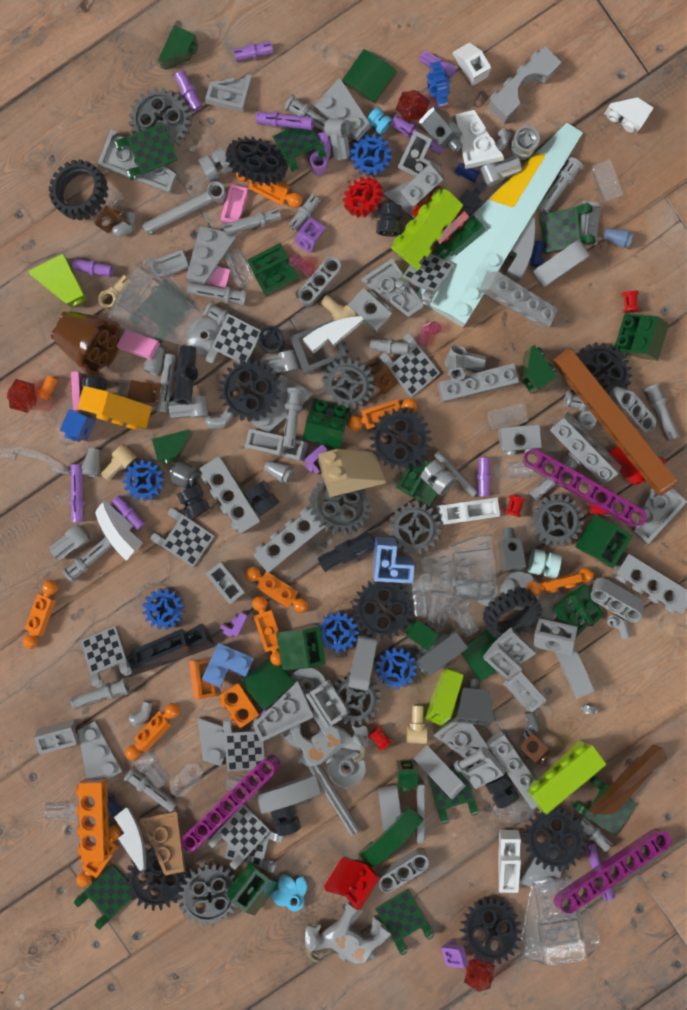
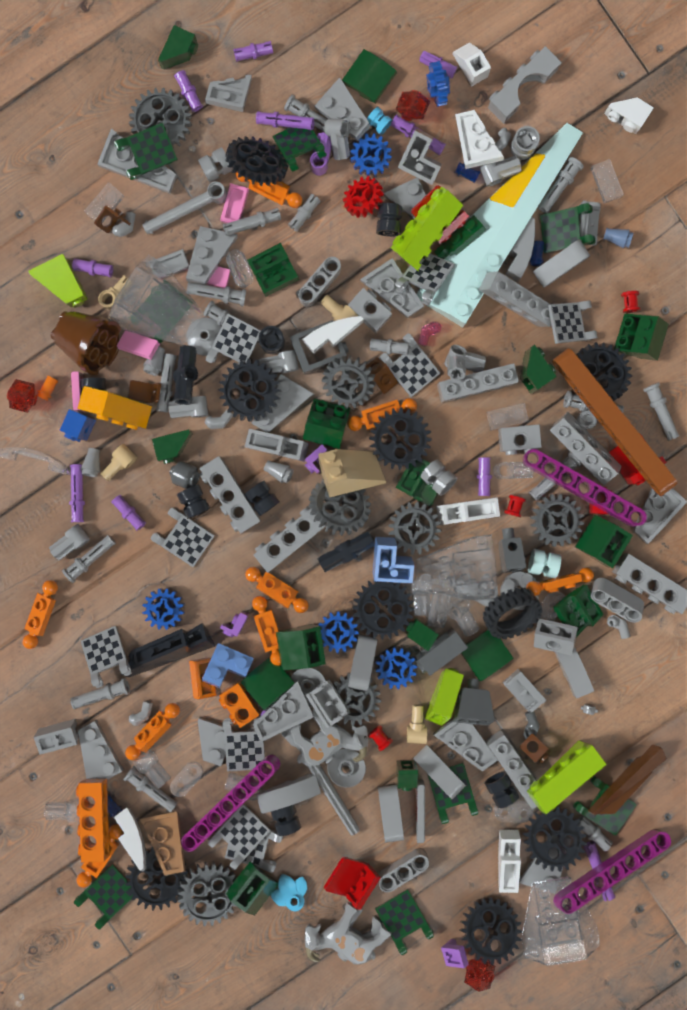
black tyre [49,159,109,221] -> none
white slope [95,500,143,561] -> none
blue gear [122,460,166,501] -> none
light grey brick [206,561,247,604] -> none
light grey pin [283,388,304,448] -> none
clear pink arm [289,254,315,278] -> none
medium lavender bracket [295,217,326,253] -> none
dark green slope [358,806,423,867] -> none
light grey brick [400,161,444,206] -> none
dark grey torso [419,107,463,153] -> none
light grey bar [433,451,478,497] -> none
light grey plate [453,747,506,789] -> none
black plate [459,181,487,217] -> none
light grey slope [483,628,536,680] -> none
light grey beam [609,386,656,432] -> none
none -> light grey flag [548,300,598,344]

